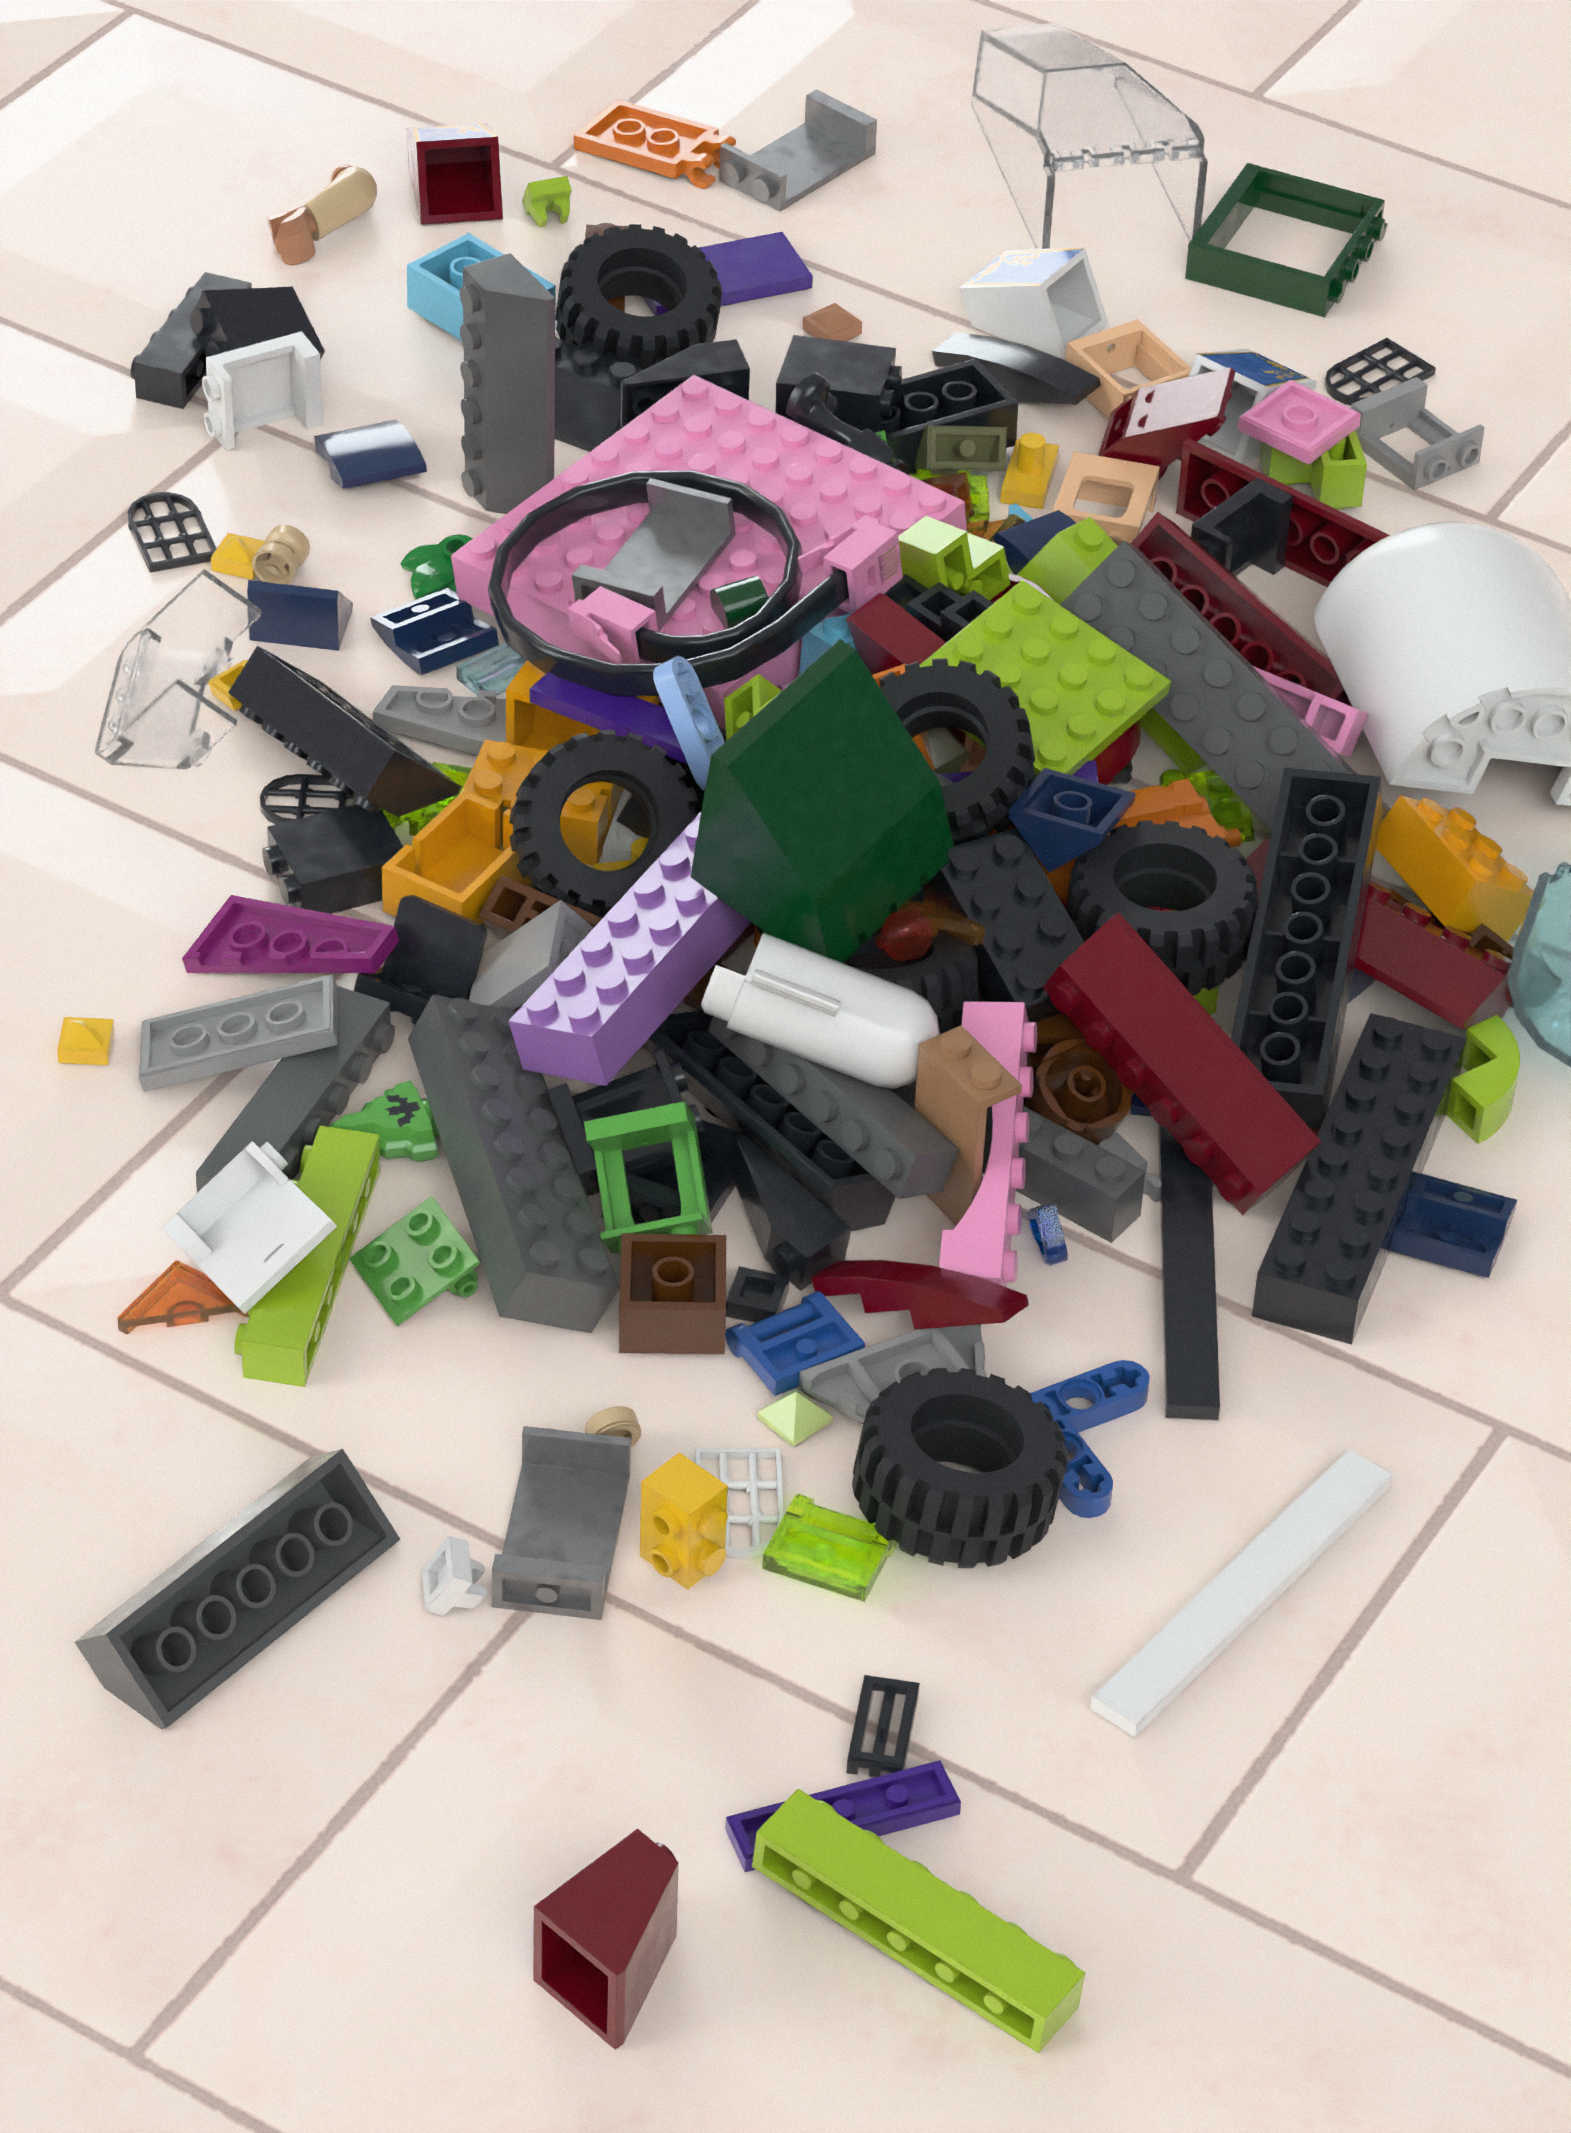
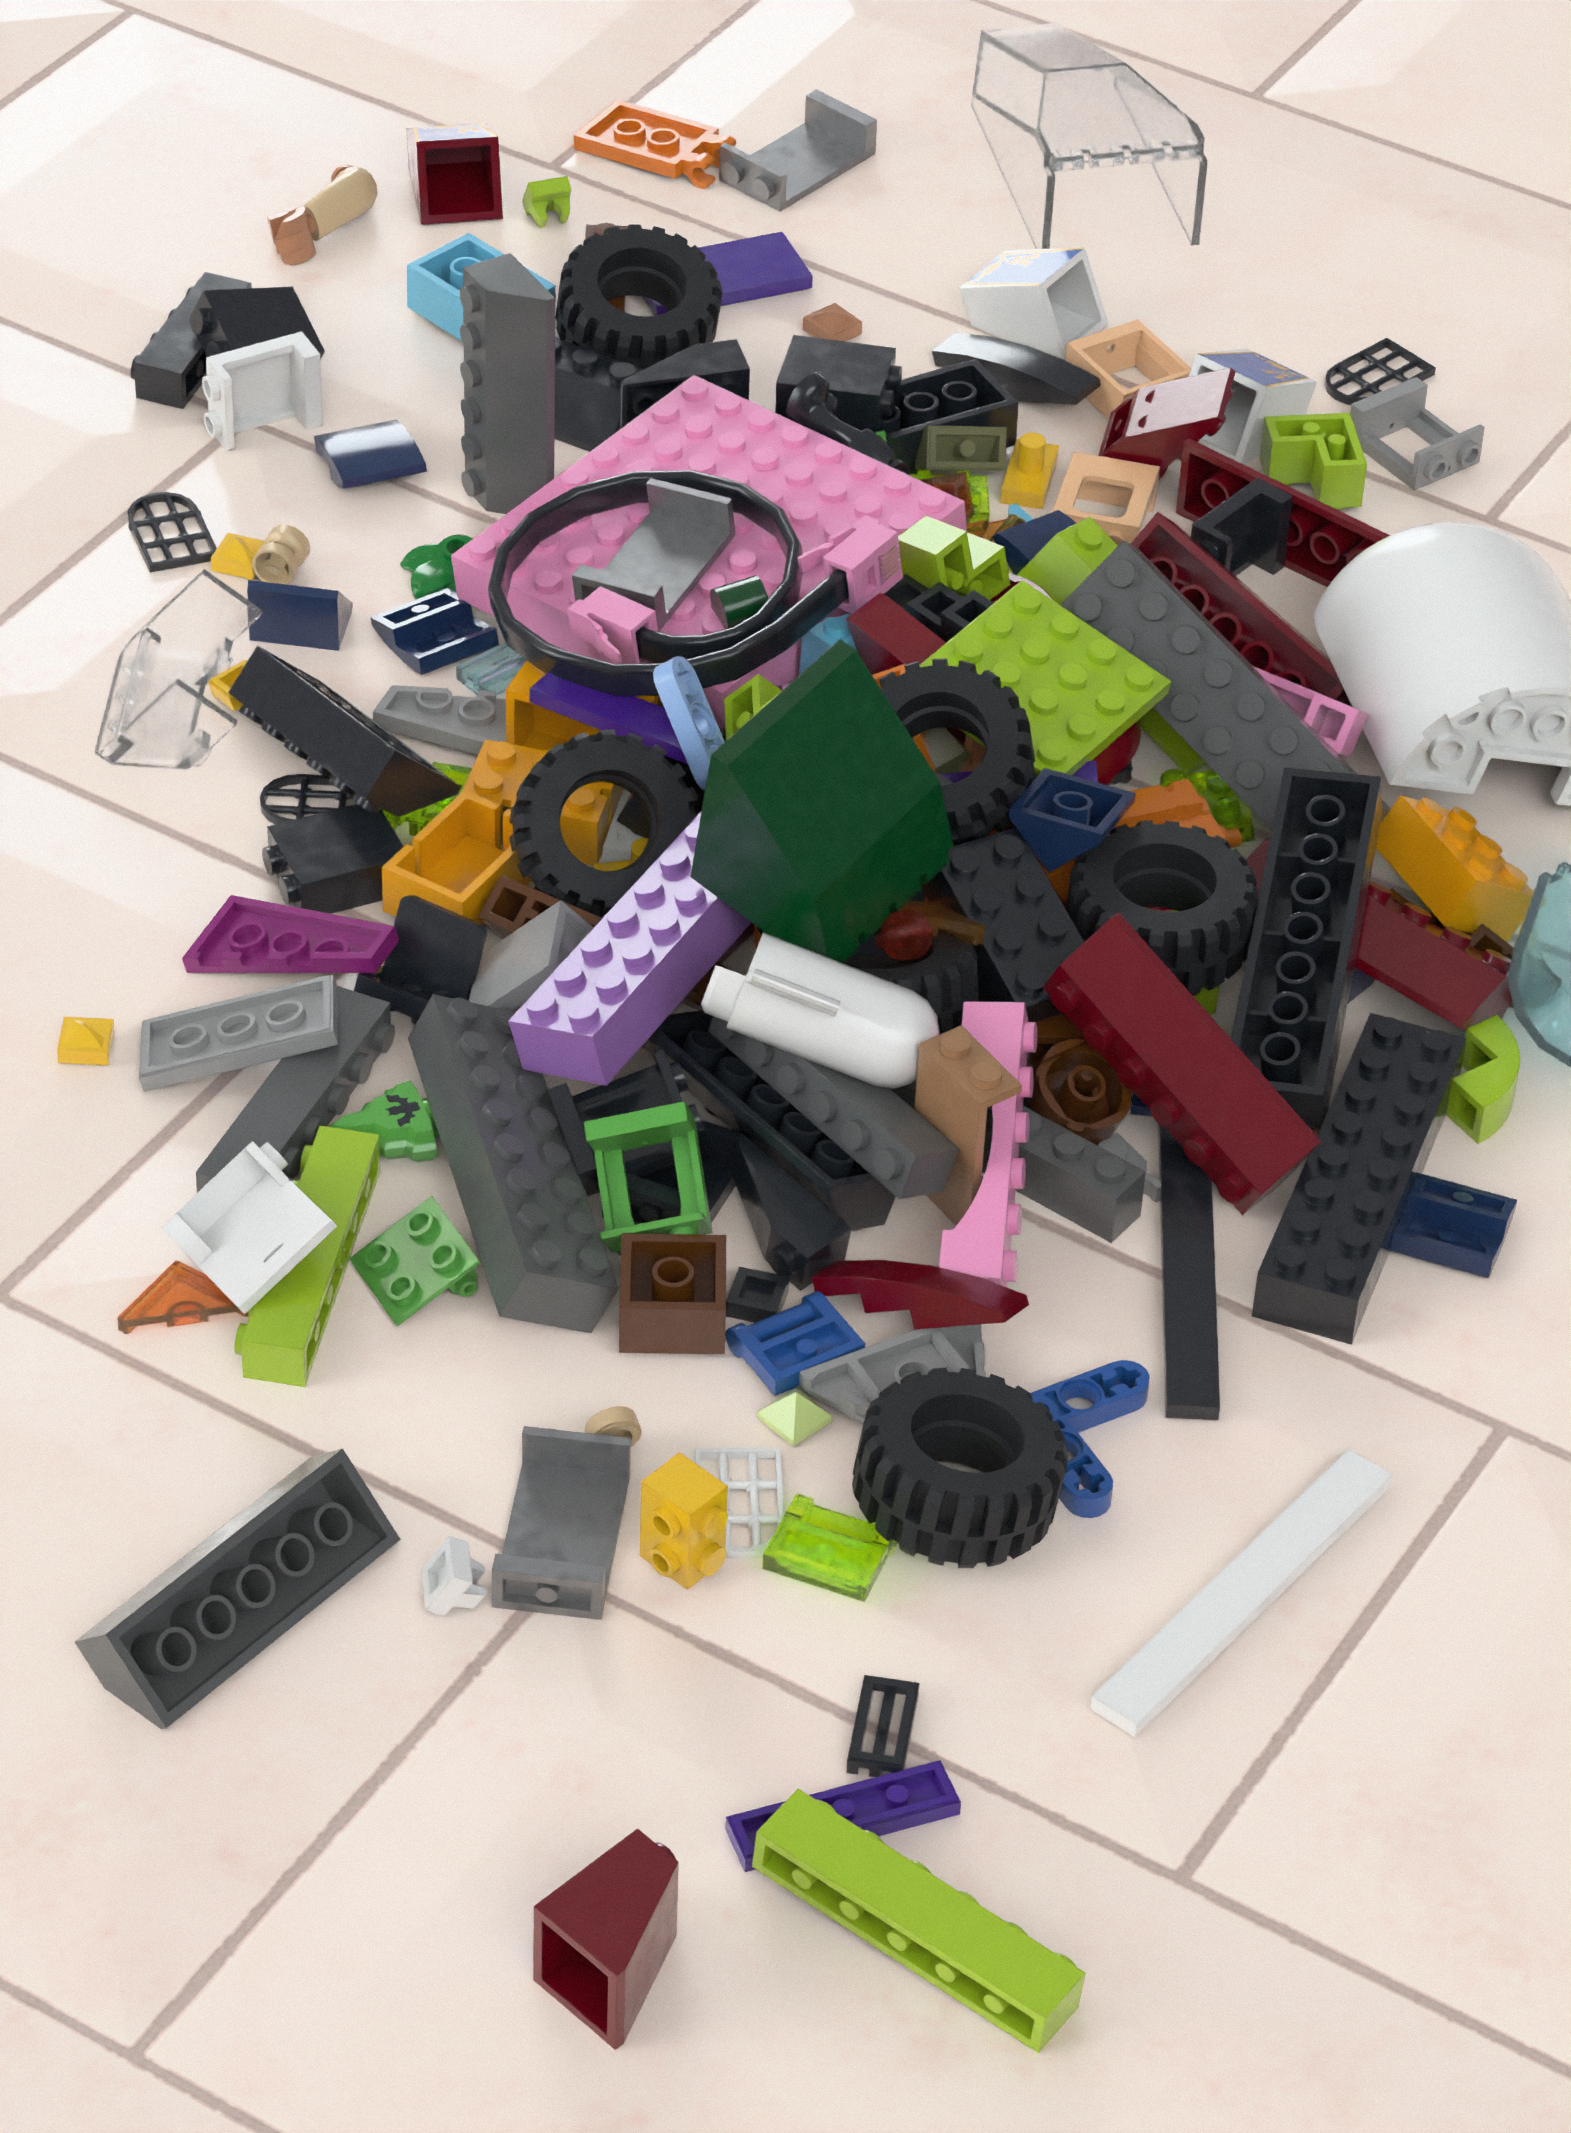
clear blue tile [1028,1203,1068,1266] -> none
dark green window [1185,163,1388,318] -> none
bright pink tile [1238,380,1361,465] -> none

